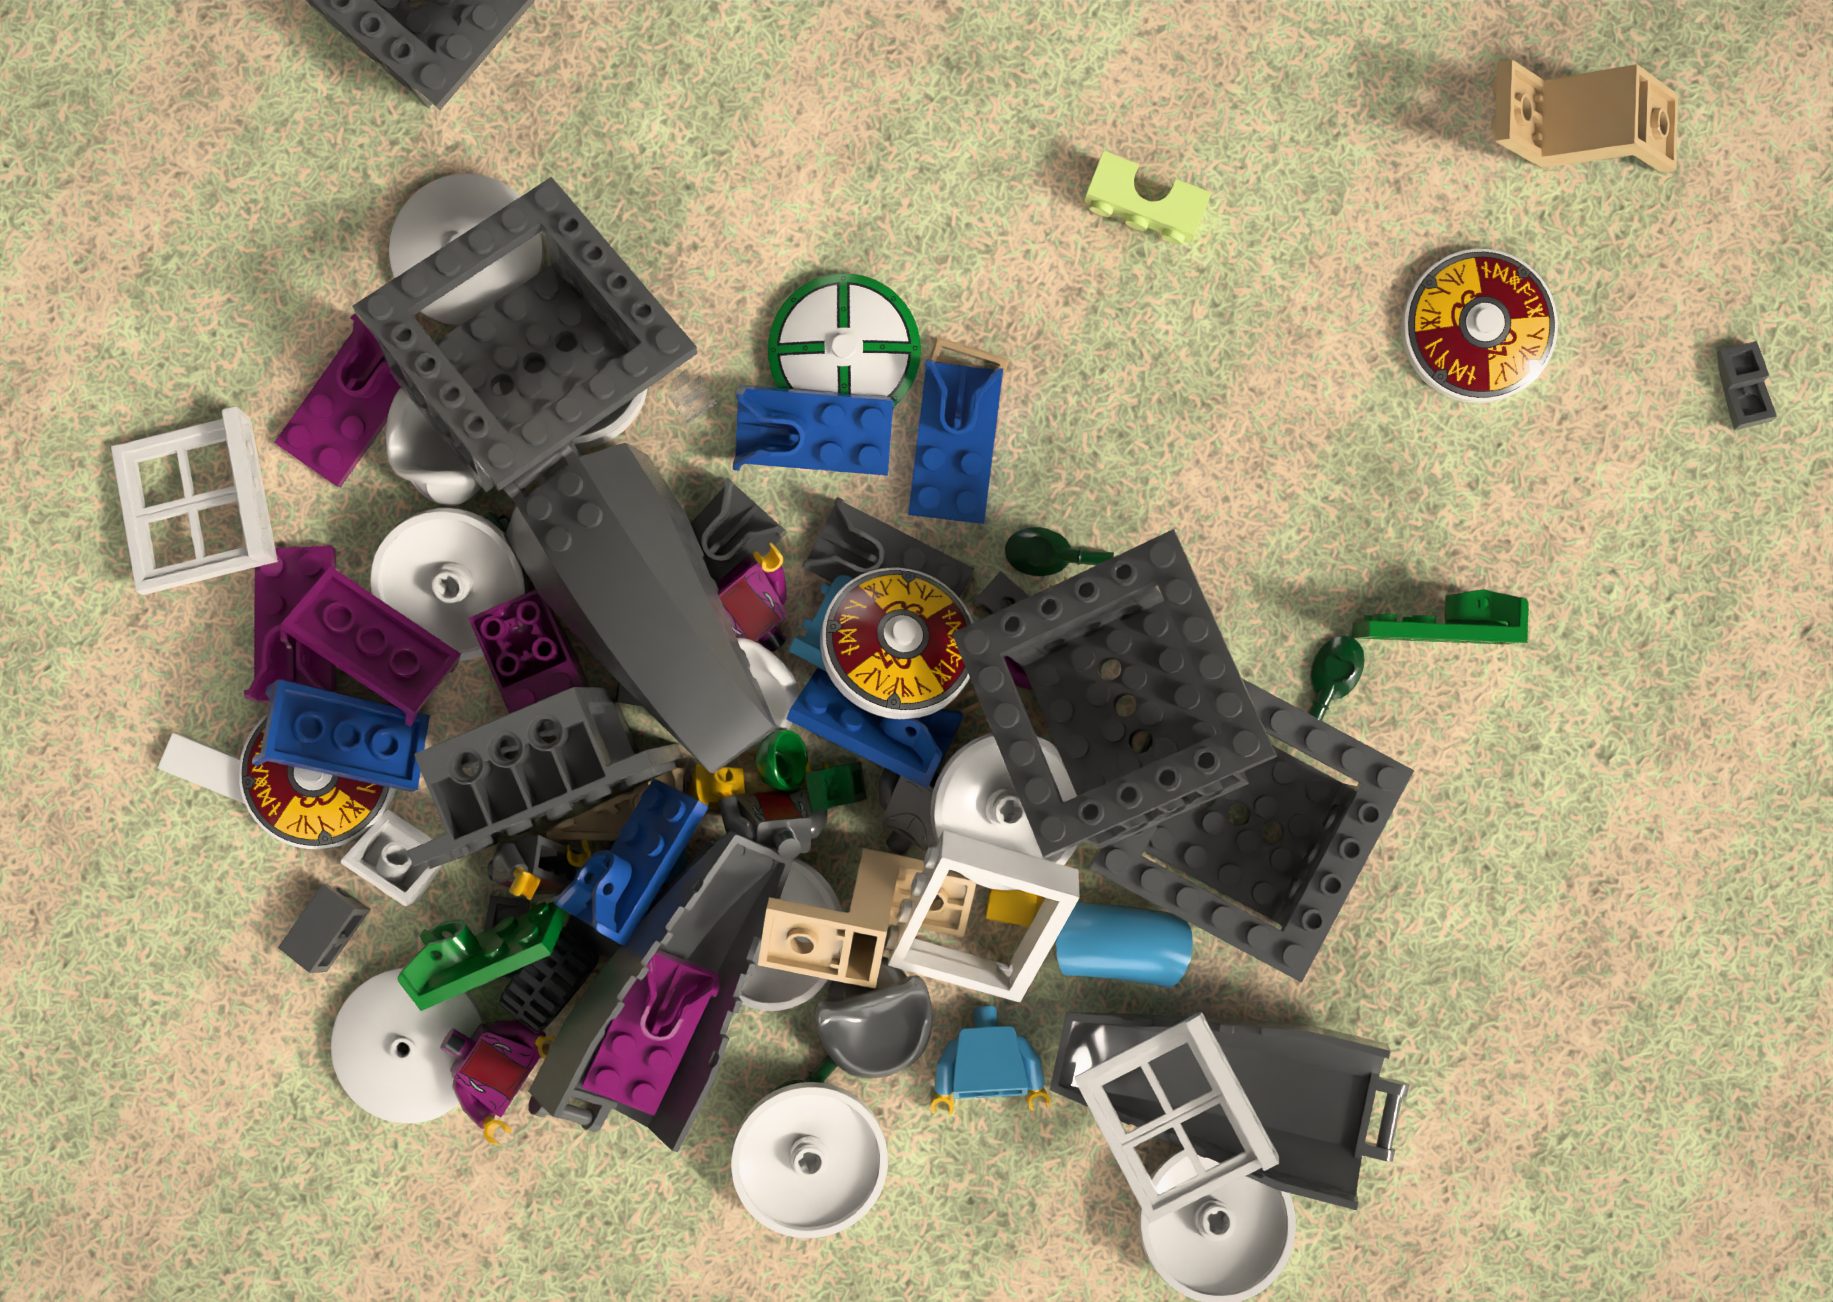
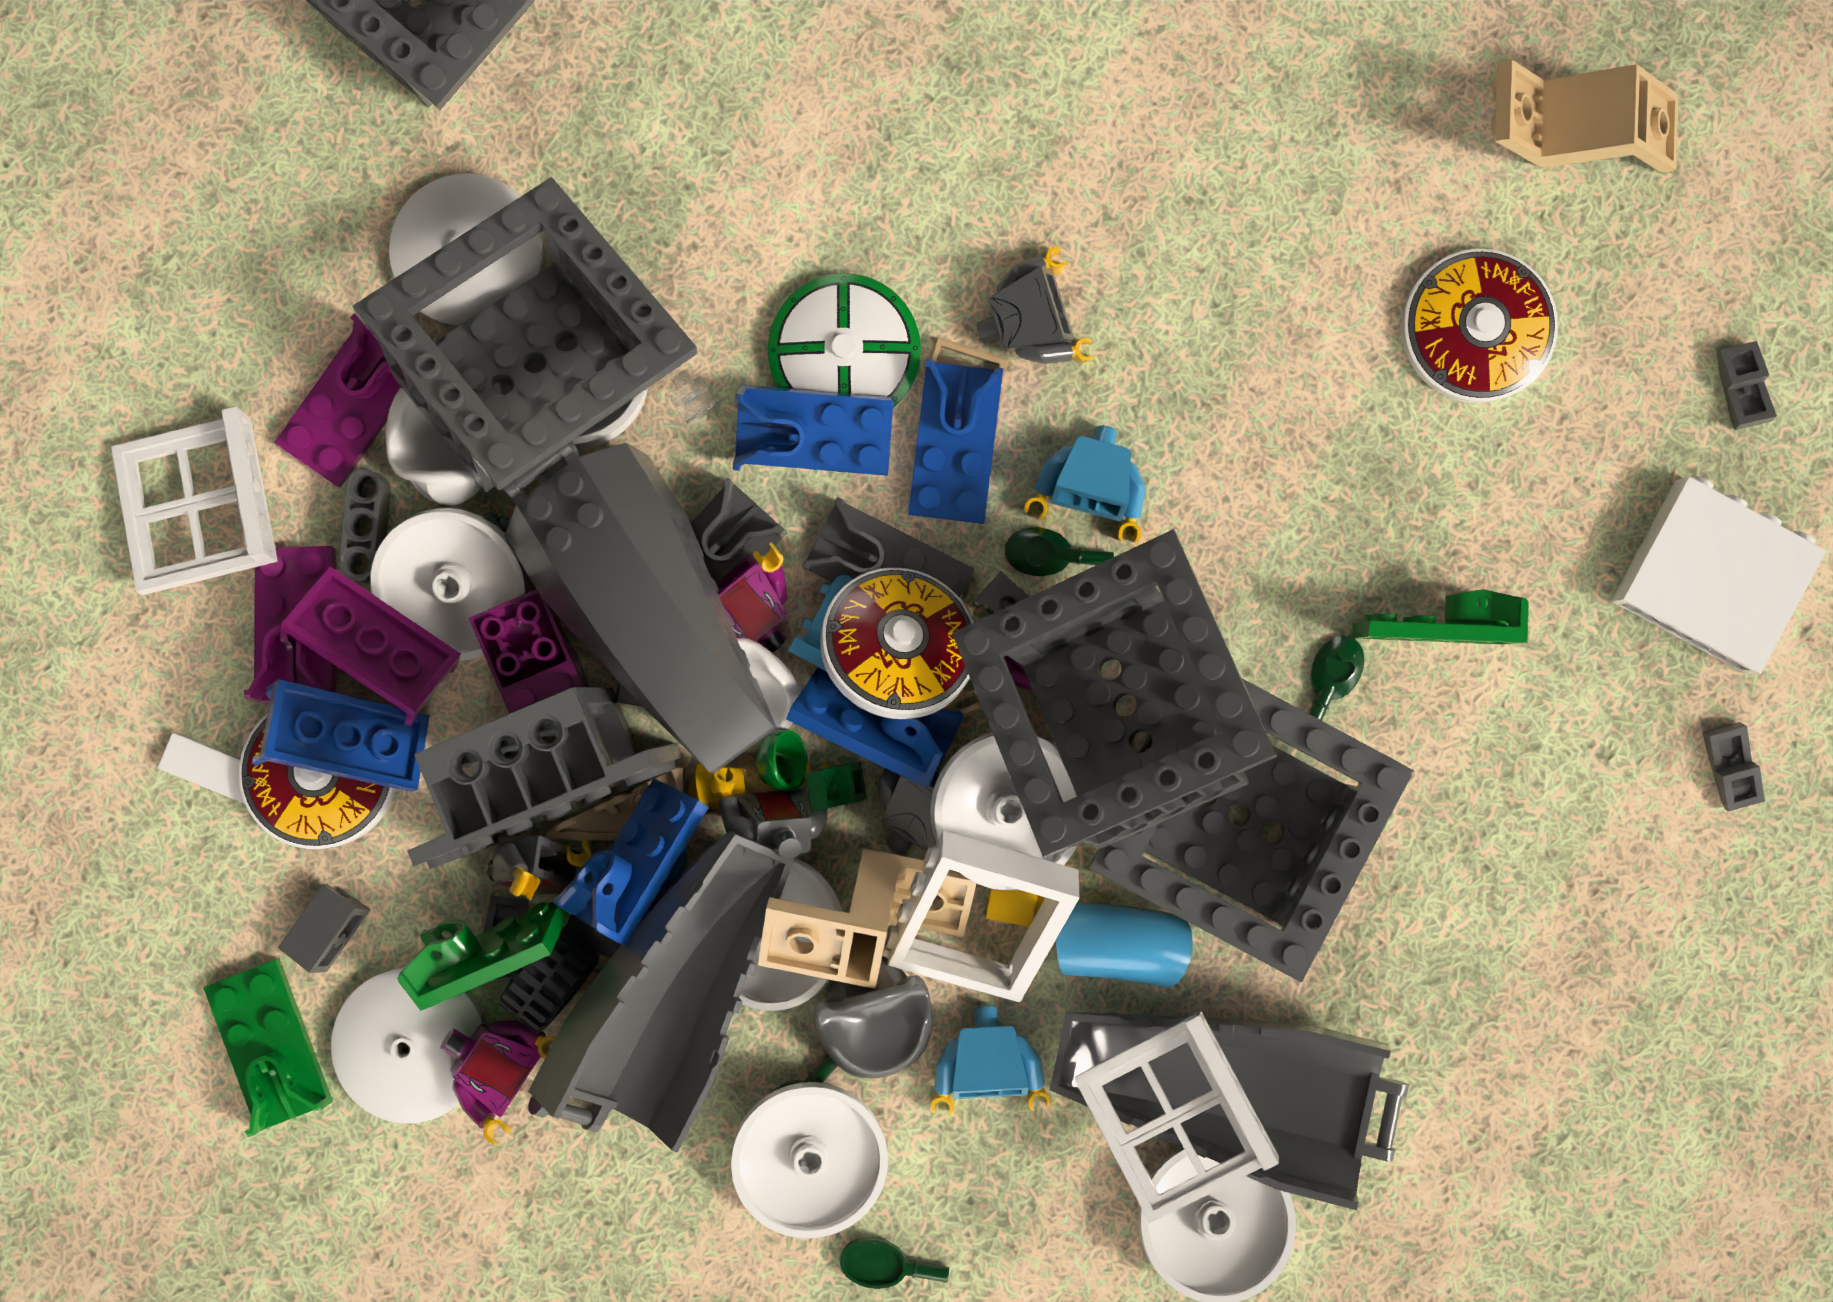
white slope [341,810,443,907] -> none
magenta plate [582,949,719,1116] -> none
yellowish green arch [1084,150,1211,245] -> none
none -> green plate [203,958,333,1137]
none -> dark grey beam [339,469,391,583]
none -> dark green piece [840,1237,950,1289]
none -> dark grey torso [976,246,1095,364]
none -> dark azure torso [1024,425,1146,543]
none -> white brick [1611,475,1826,674]
none -> dark grey slope [1703,722,1765,811]

